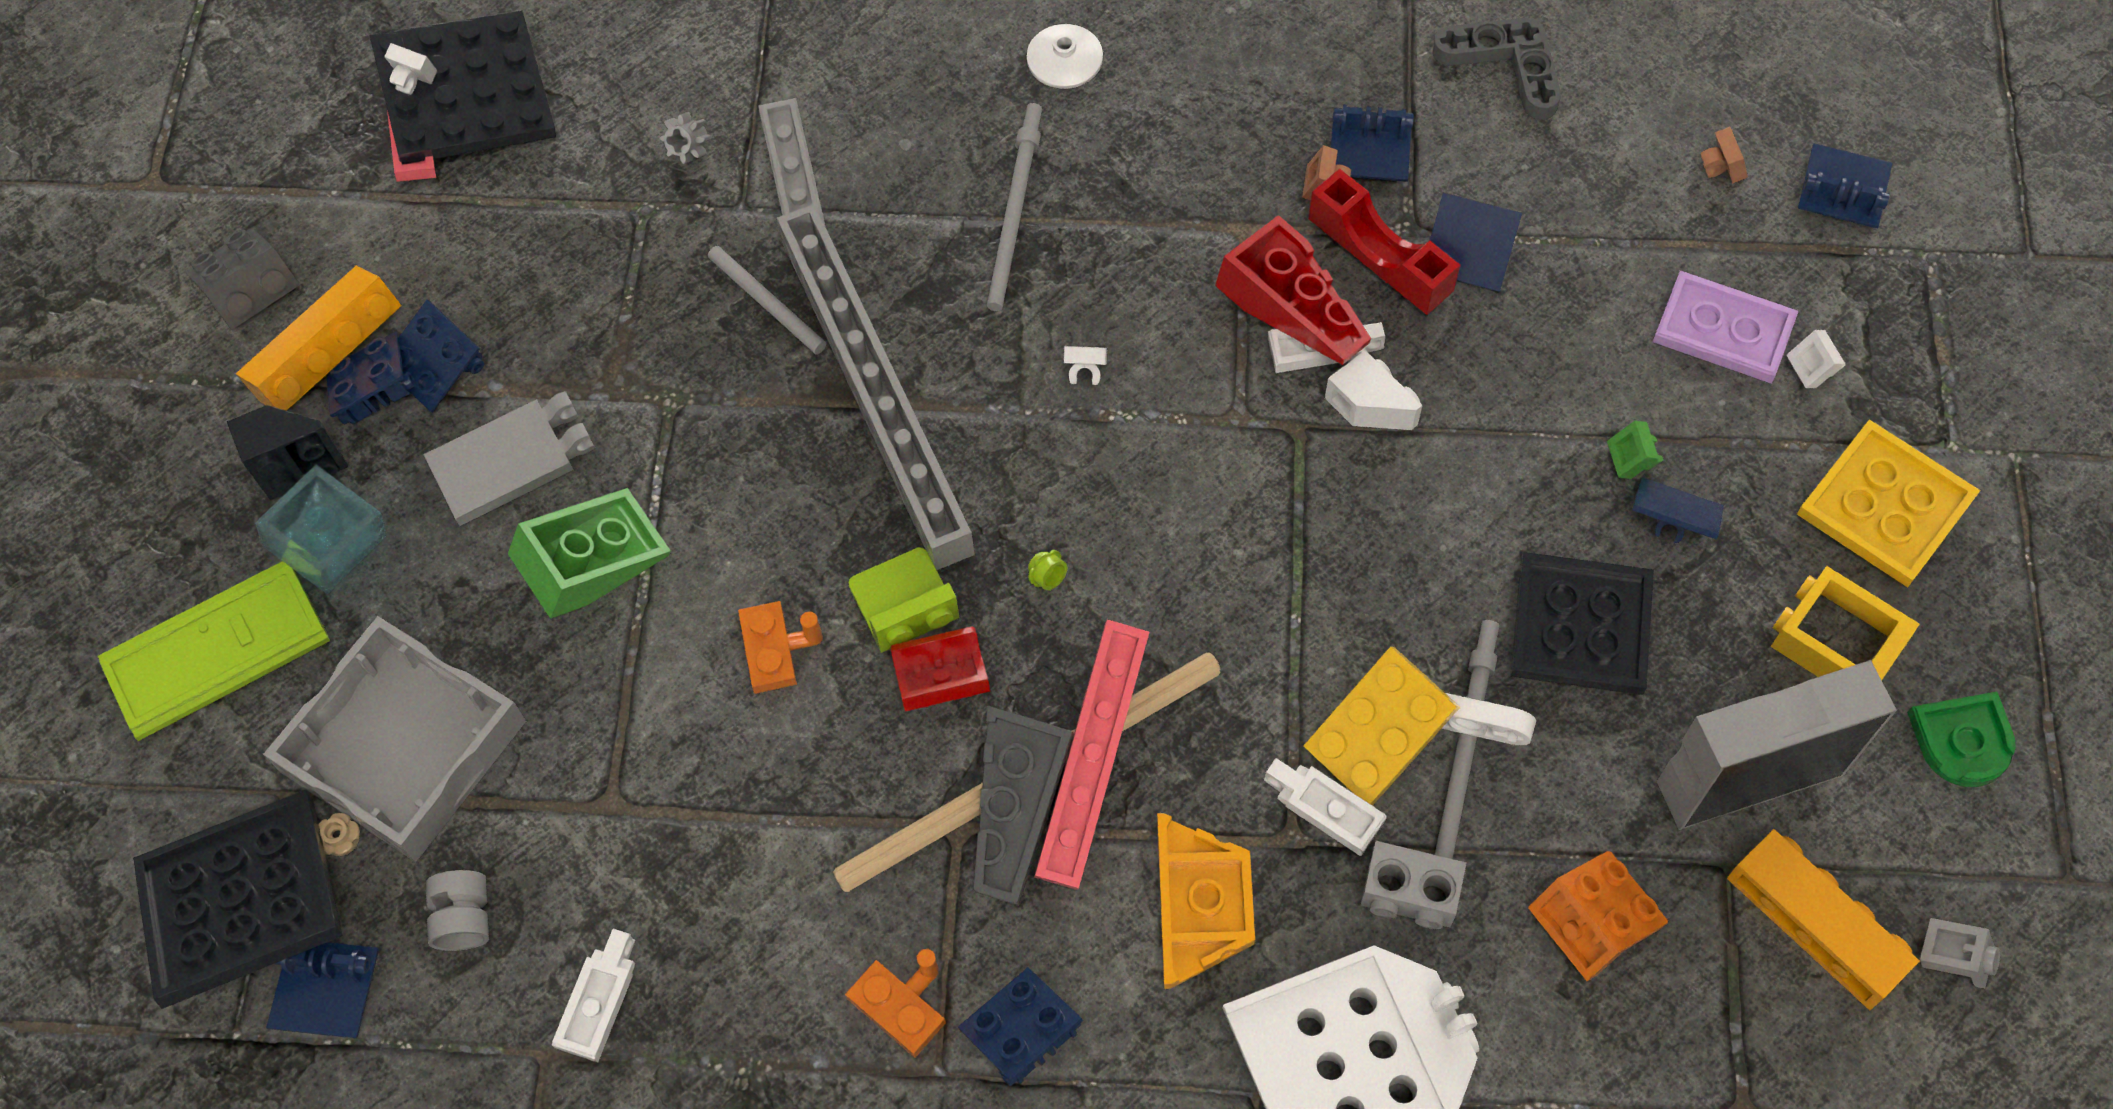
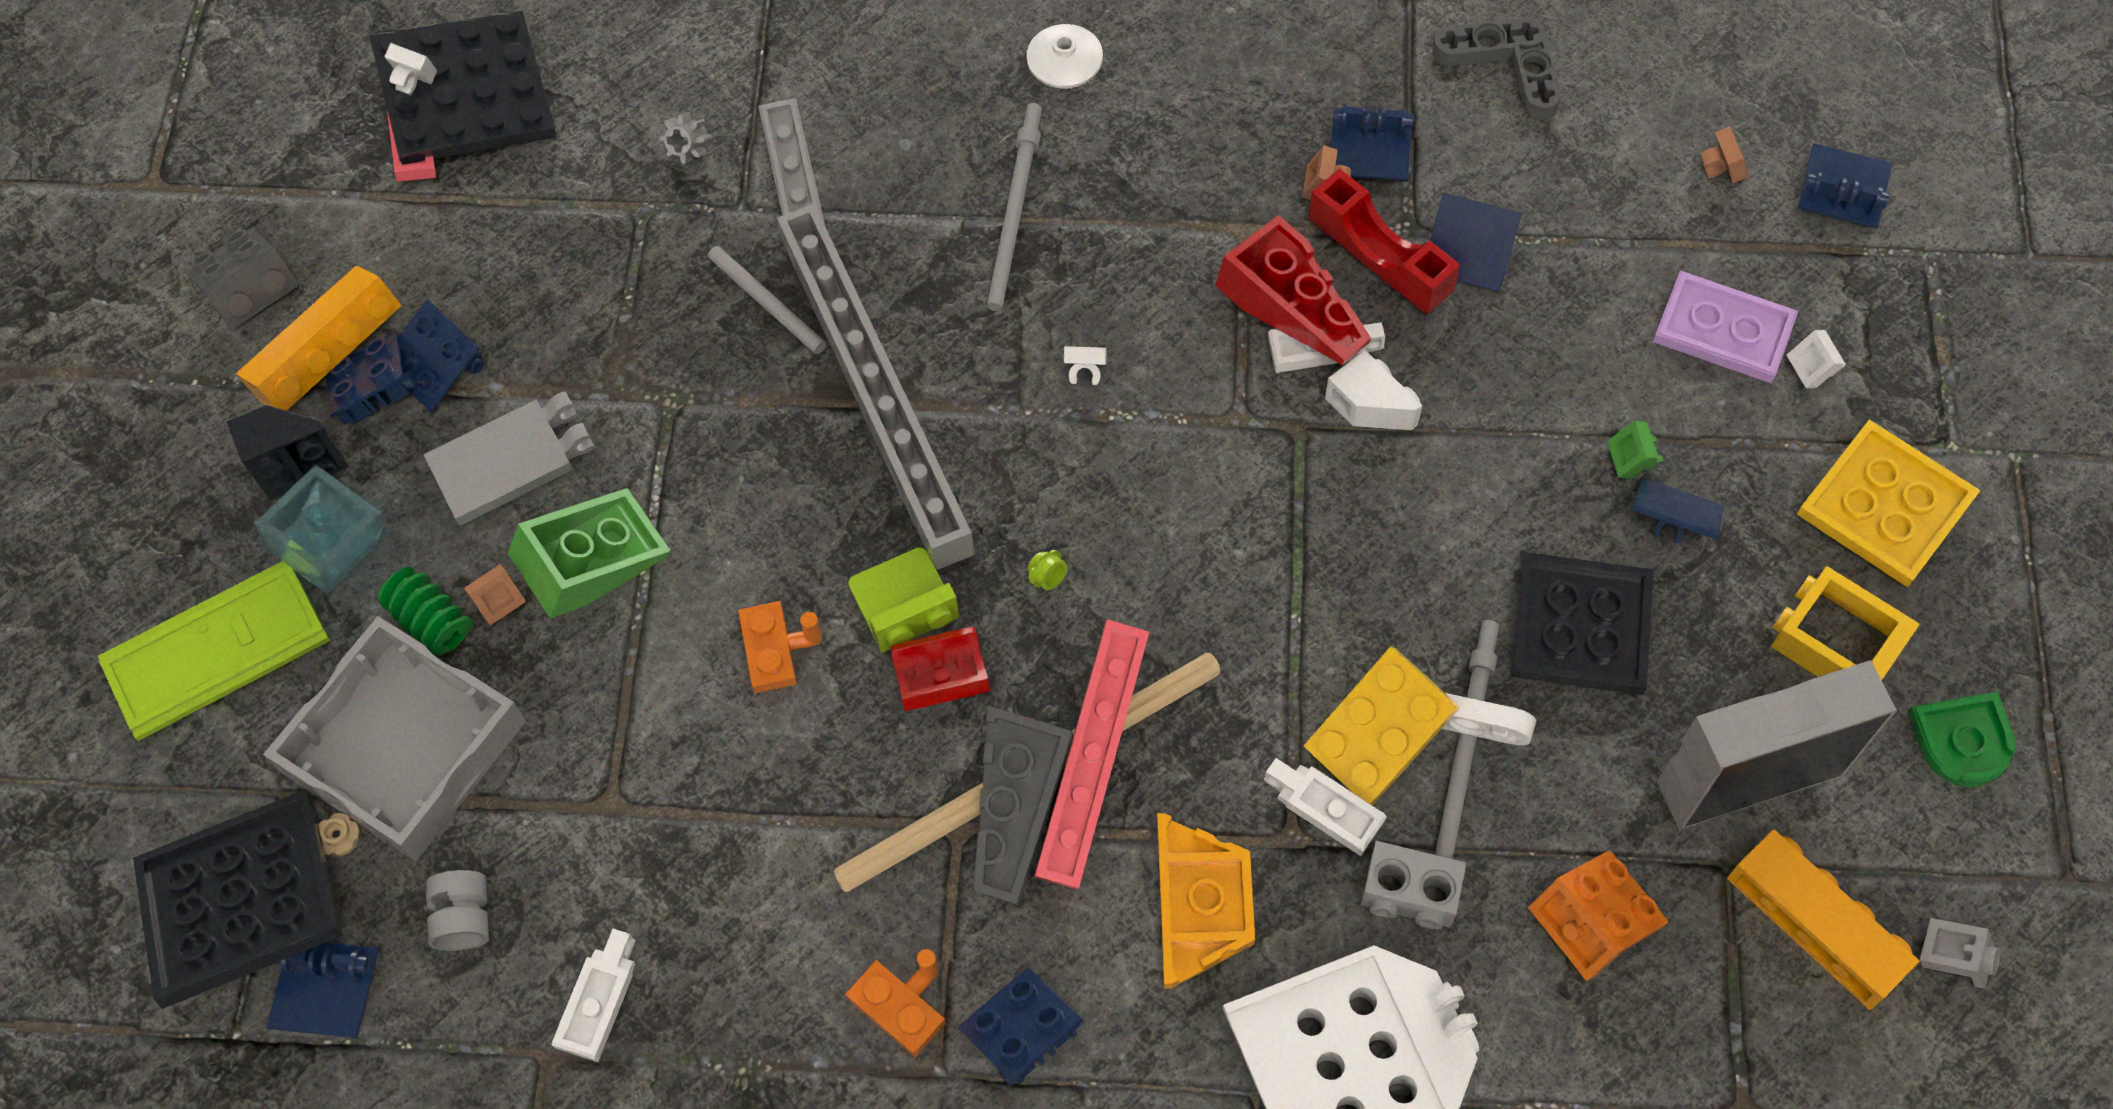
none -> green piece [378,566,474,656]
none -> nougat tile [464,564,526,626]

